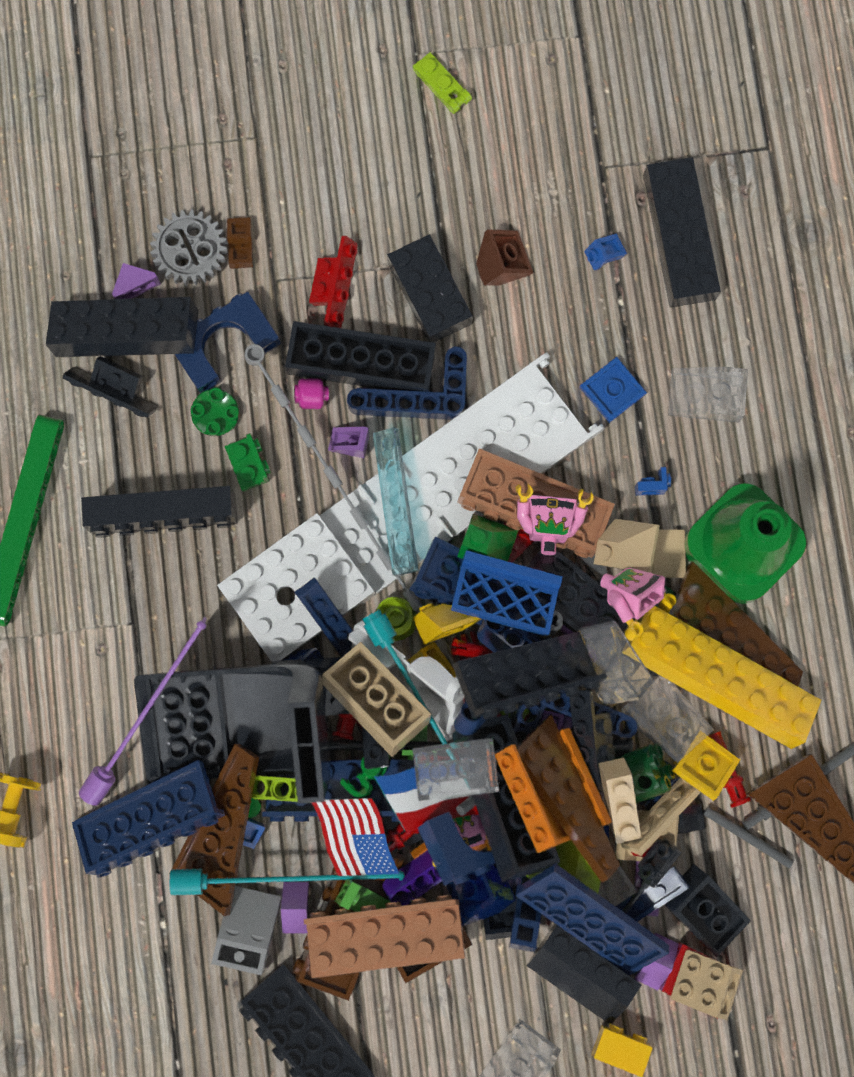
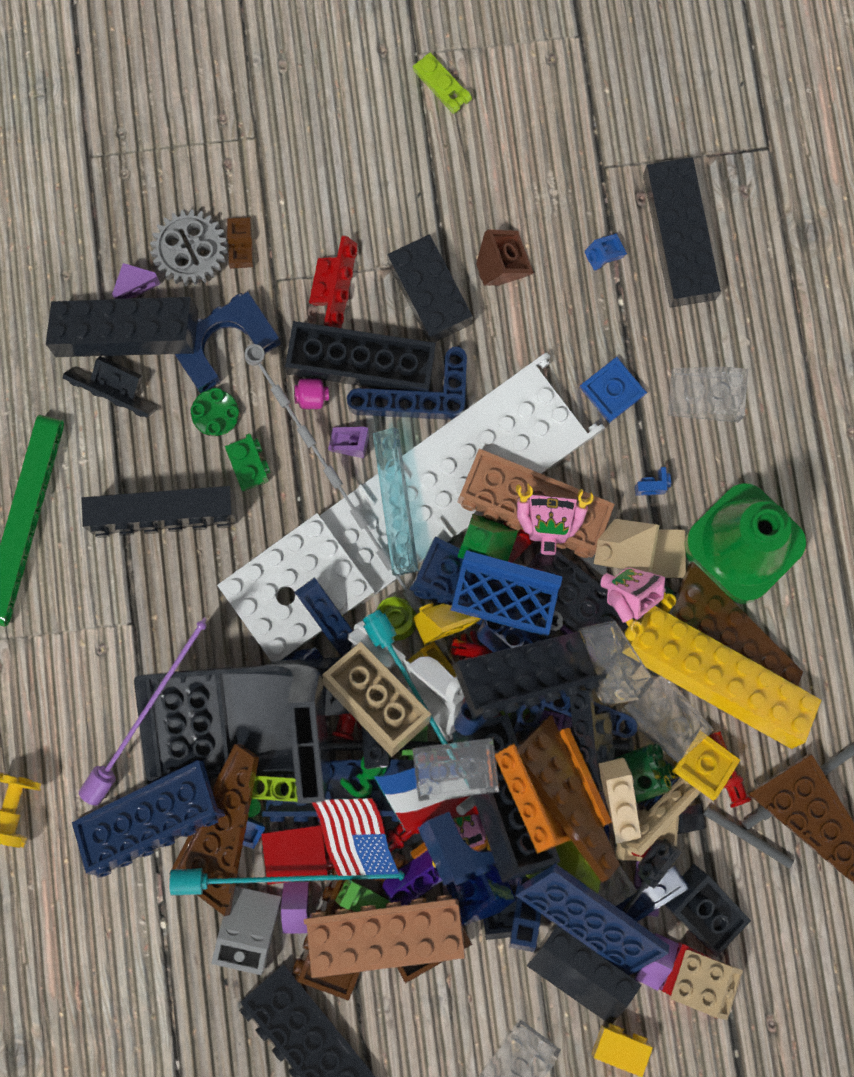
none -> red brick [261,825,333,885]

